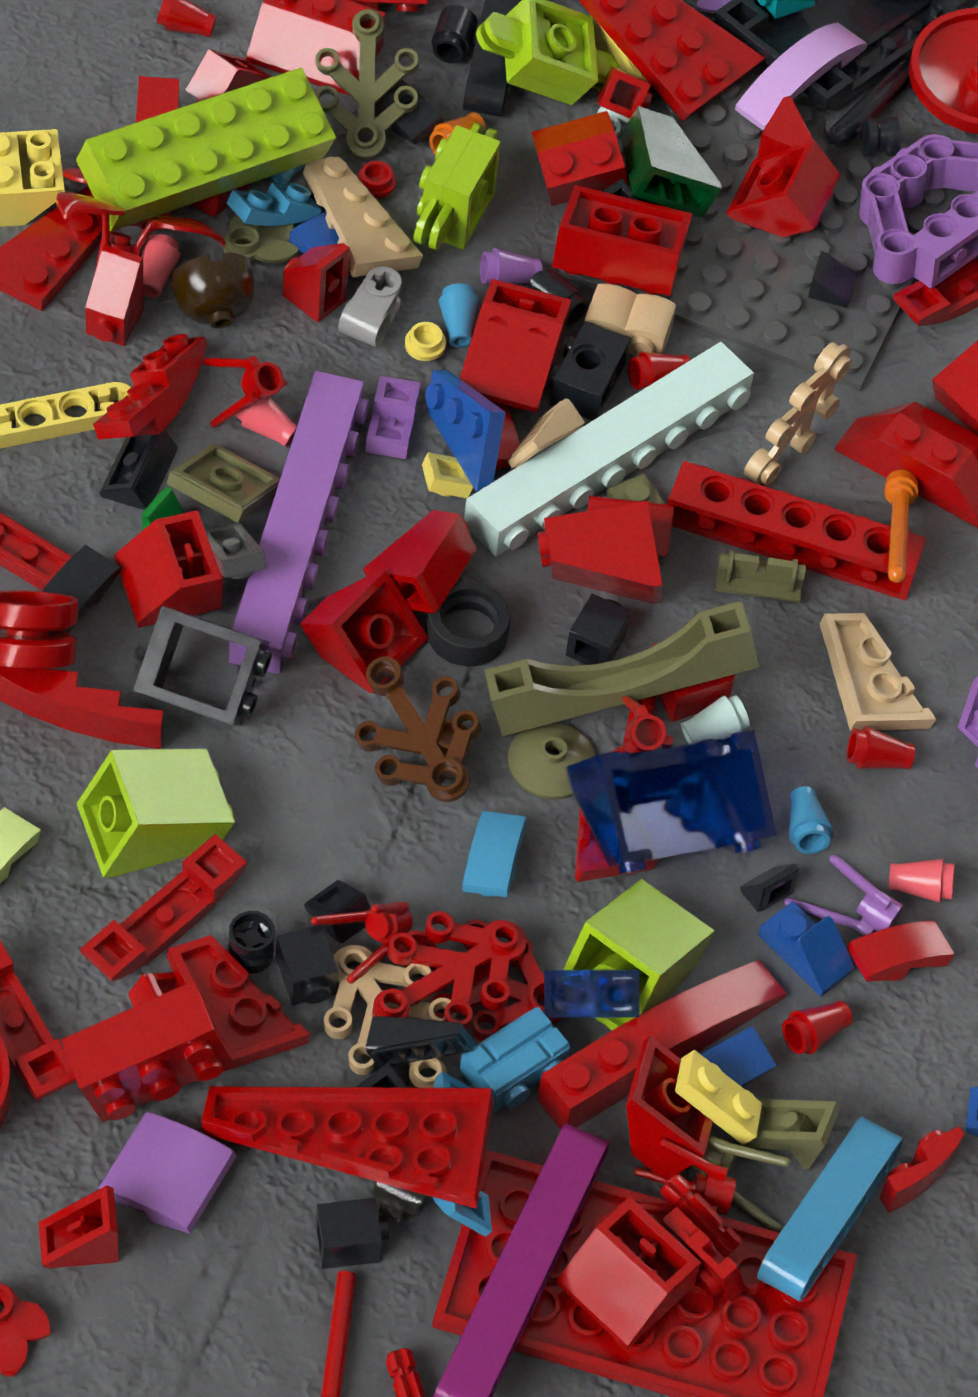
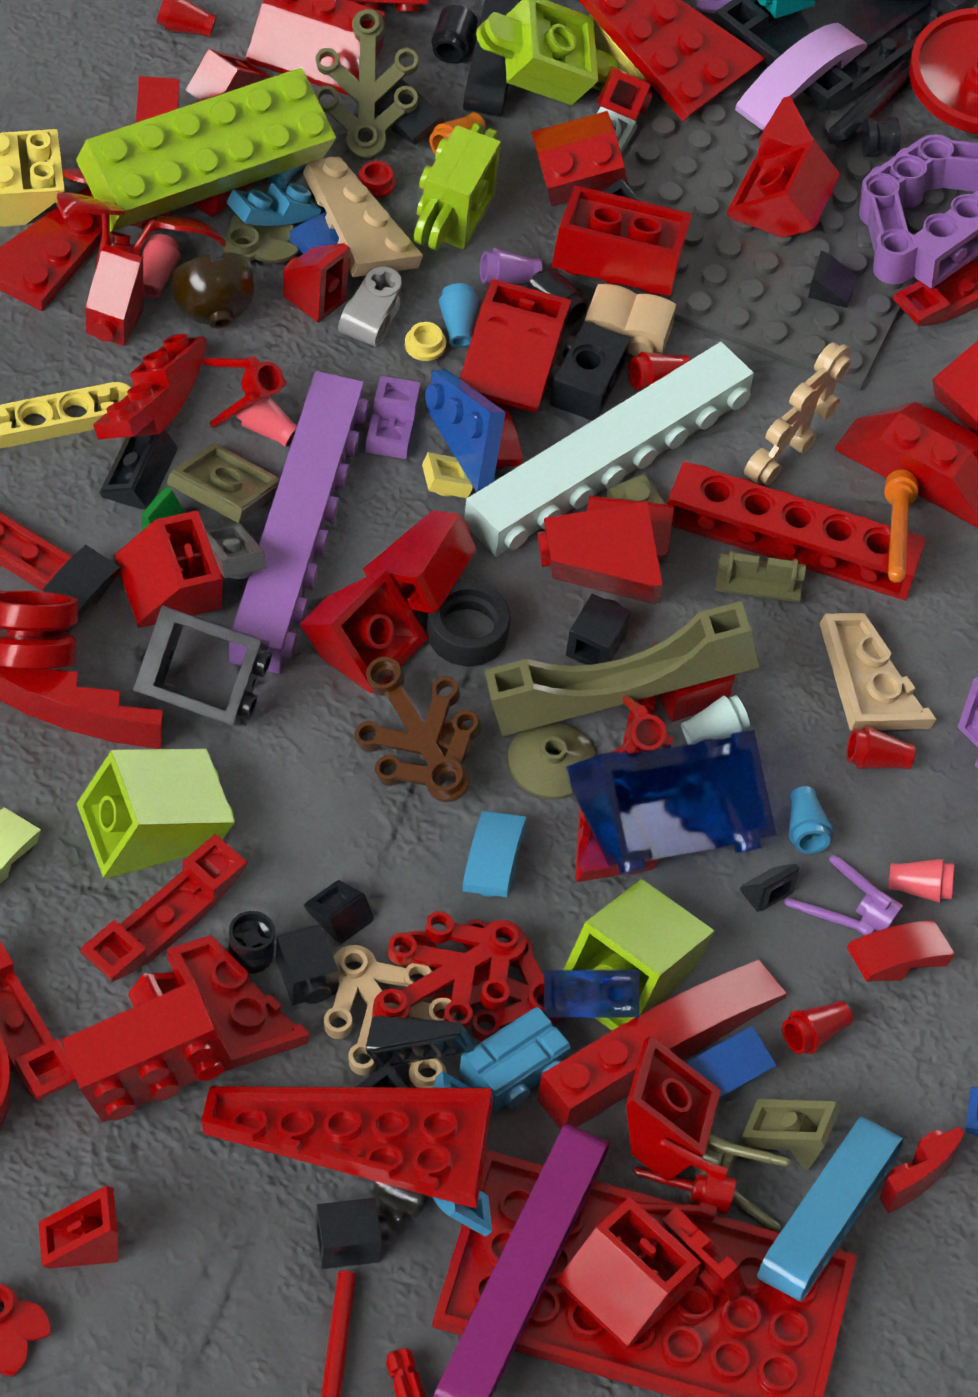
medium lavender slope [99,1112,237,1234] -> none
red plant [311,901,413,984] -> none
tan slope [508,399,585,468] -> none
dark green slope [620,106,722,218] -> none
red axle [660,1174,741,1258] -> none
light yellow plate [675,1050,762,1145] -> none
blue slope [758,901,855,997] -> none

